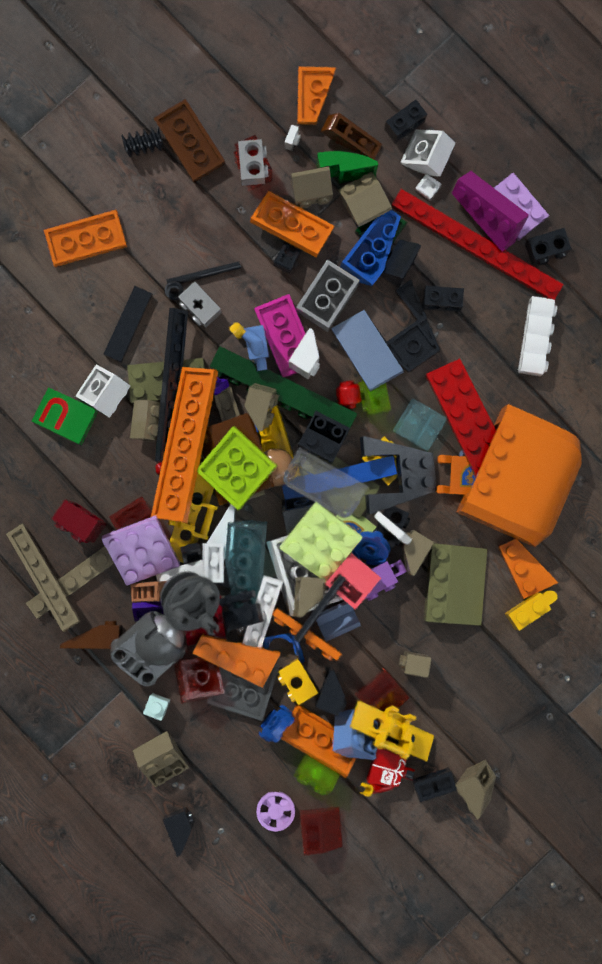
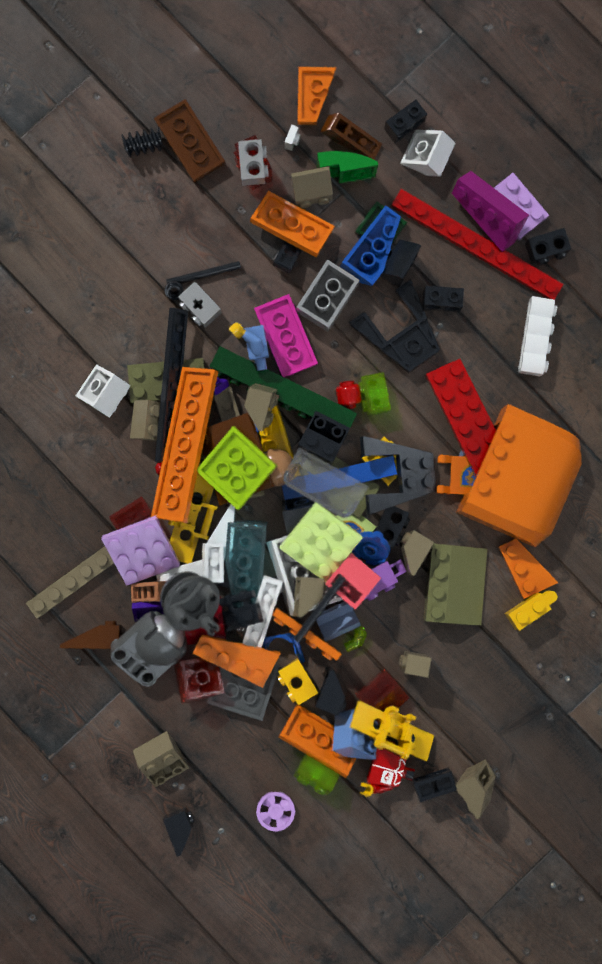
dark tan plate [6,524,81,632] -> none
green slope [32,387,99,446] -> none
orange tile [44,210,127,267] -> none
dark red brick [52,499,107,543] -> none
black tile [104,286,153,363] -> none
light aqua brick [143,693,171,721] -> none
black plate [180,542,203,564] -> none
blue plate [259,705,295,743] -> none
white slope [289,328,320,379] -> none
clear red slope [300,806,343,855] -> none
sand blue tile [331,310,403,392] -> none
dark tan slope [338,172,392,227] -> none
white tile [374,511,412,544] -> none
clear light blue slope [393,398,447,451] -> none
white tile [415,173,441,201] -> none
none -> clear neon green arm [344,626,367,652]

